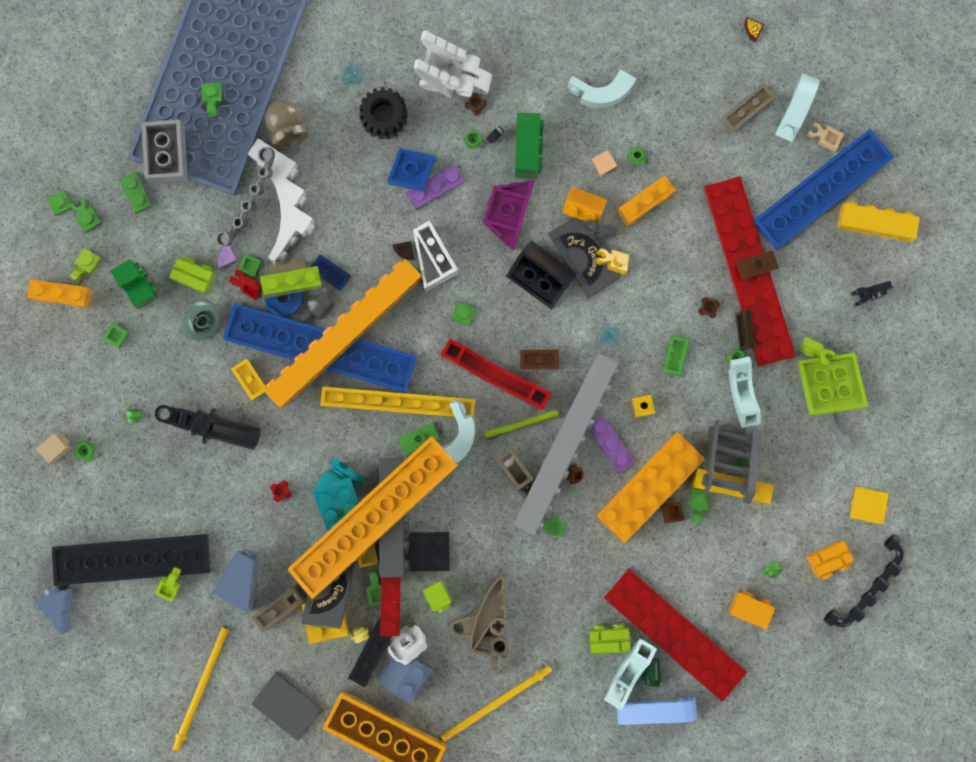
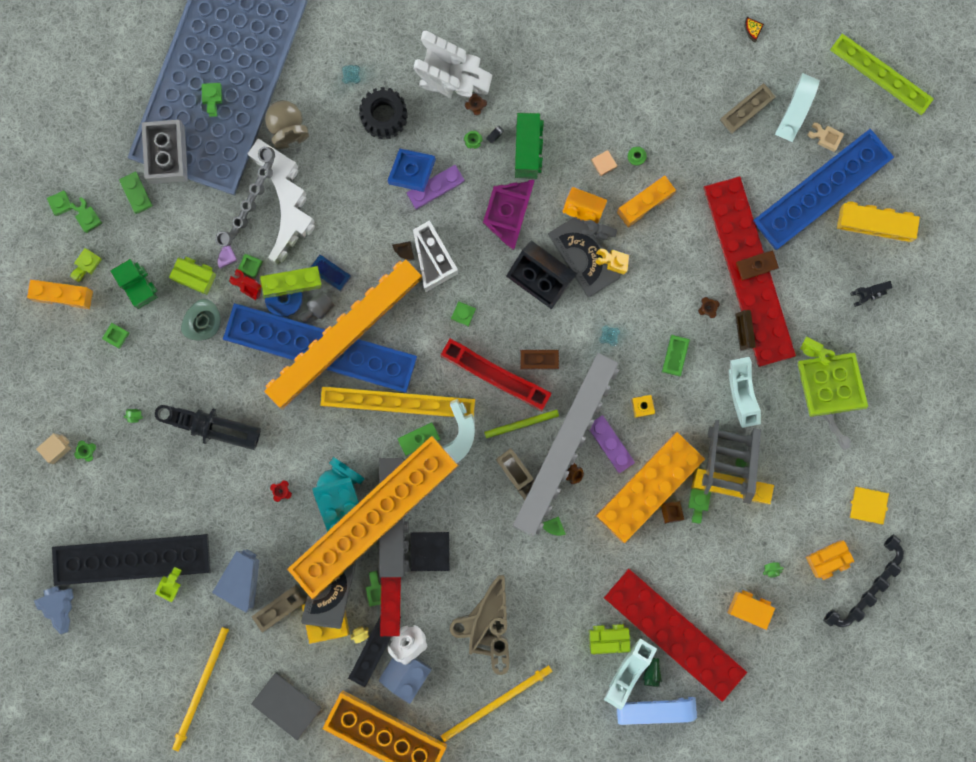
yellow plate [231,358,267,401] -> none
dark tan plate [267,259,308,275] -> none
yellow plate [358,545,379,568] -> none
lime brick [422,579,452,613] -> none
light aqua arch [568,69,636,108] -> none
bright green plate [725,347,748,363] -> none
none -> lime plate [830,33,934,115]

